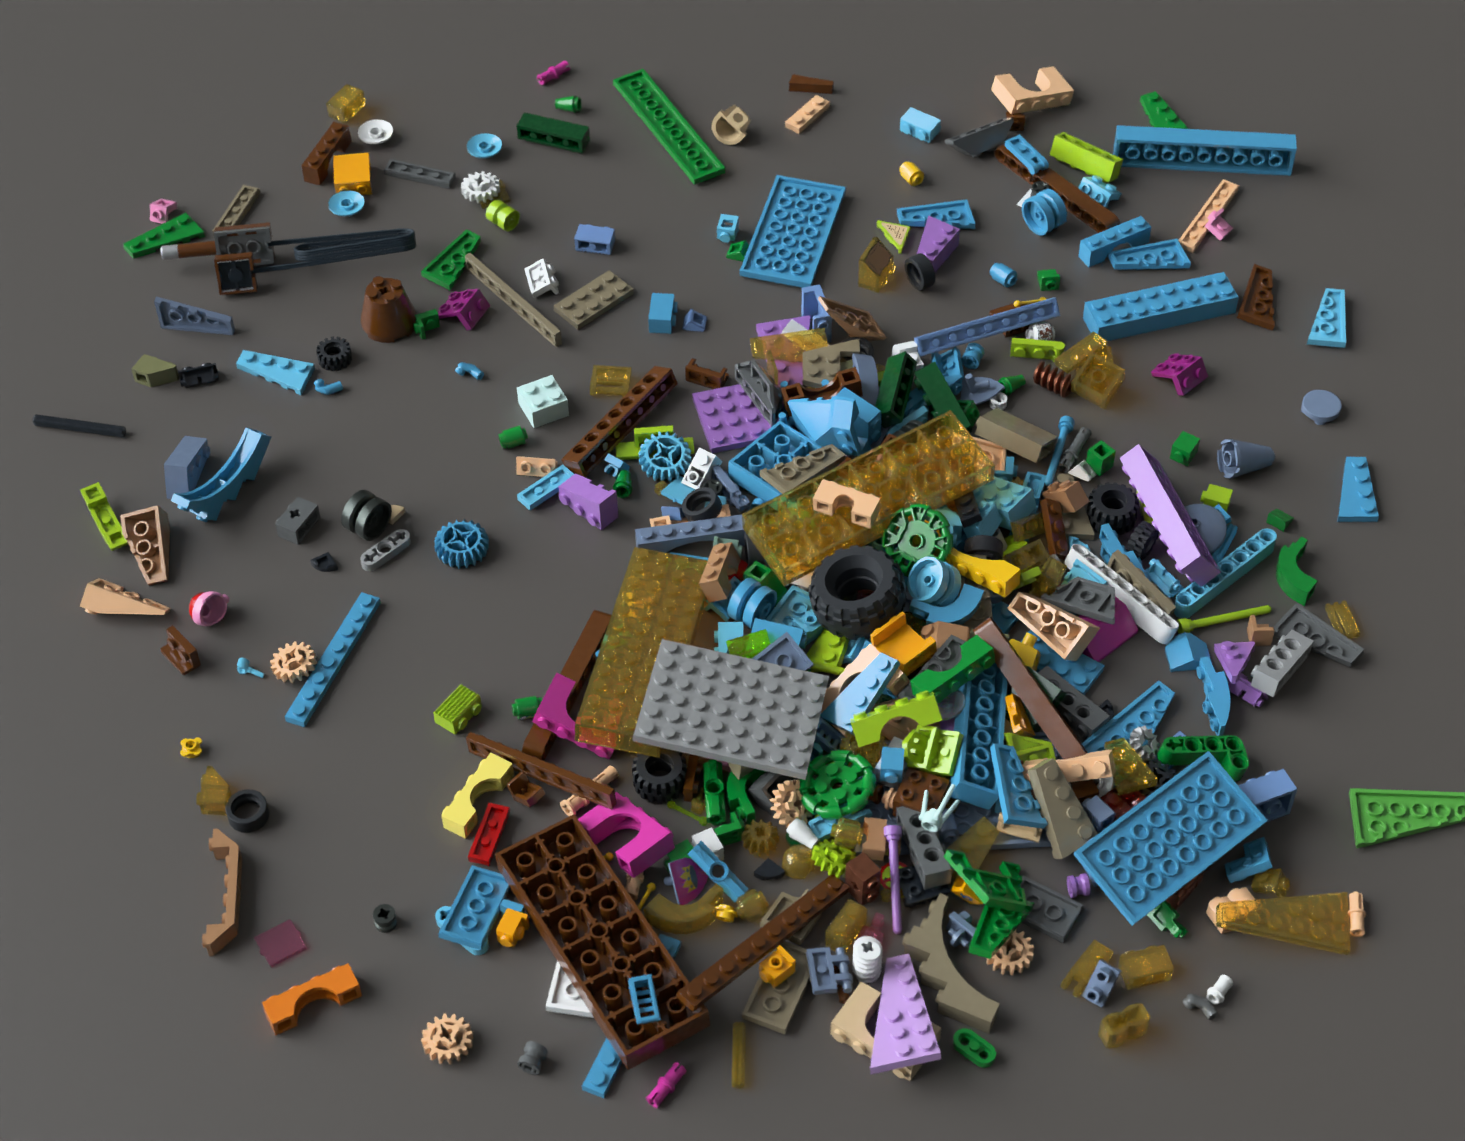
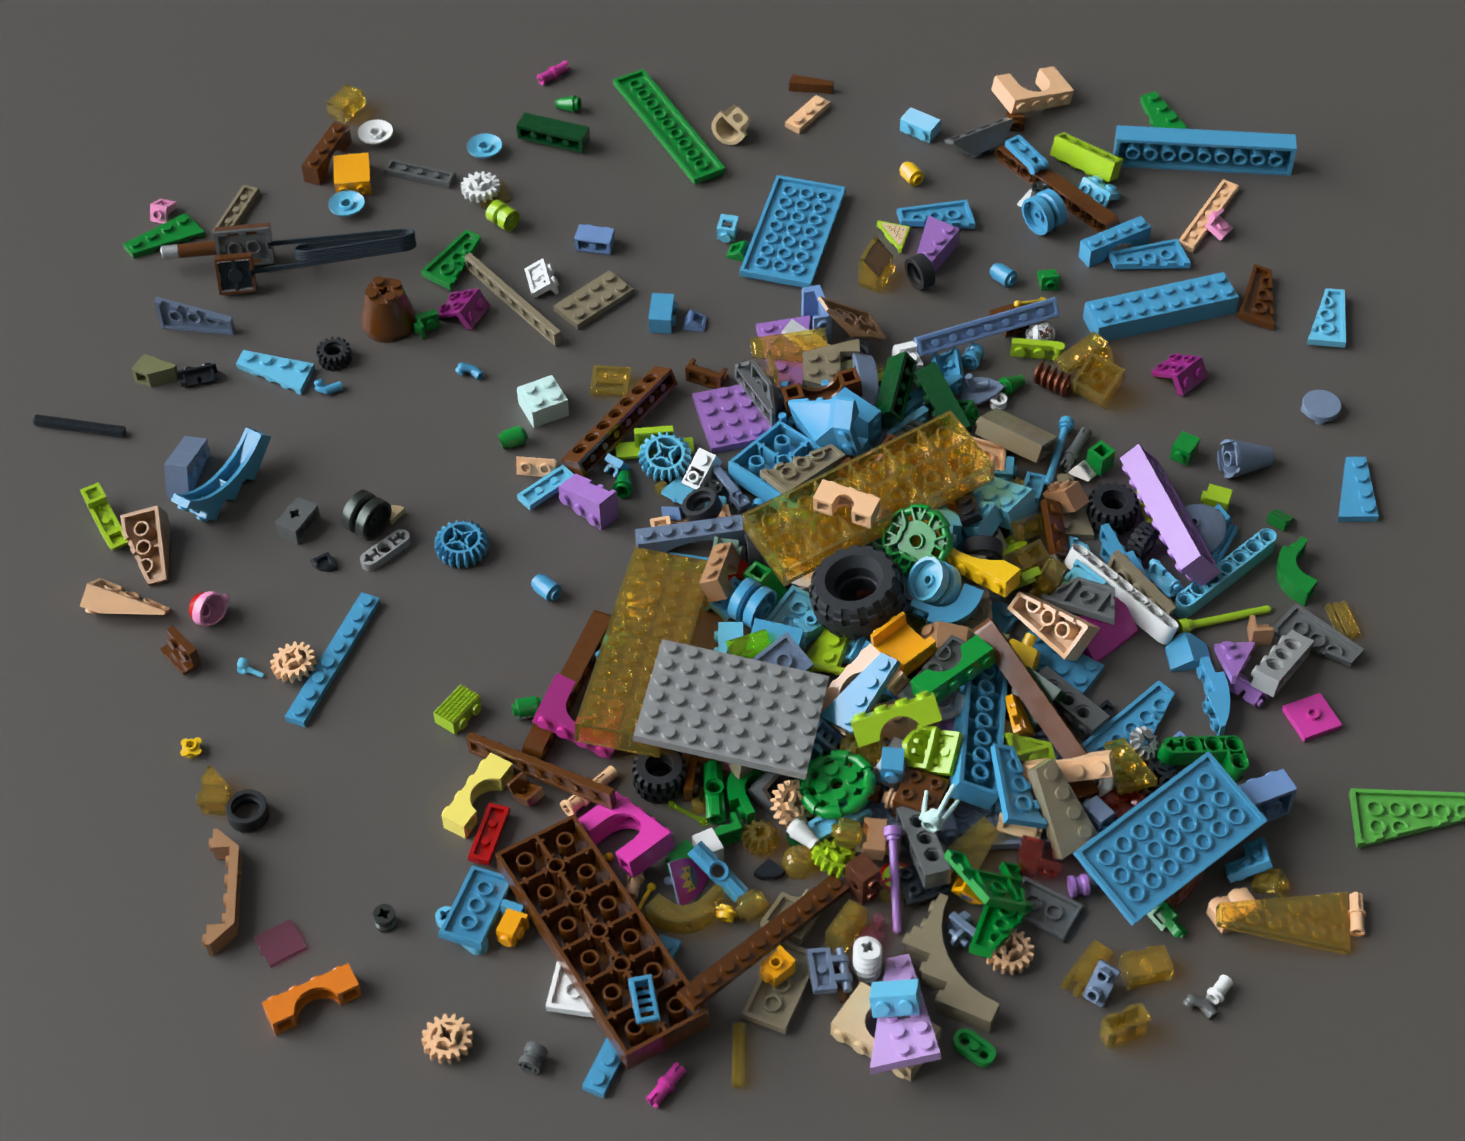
none -> dark azure brick [531,573,561,602]
none -> medium azure brick [869,979,922,1018]
none -> clear red brick [1016,835,1063,879]
none -> dark pink plate [1282,693,1342,742]

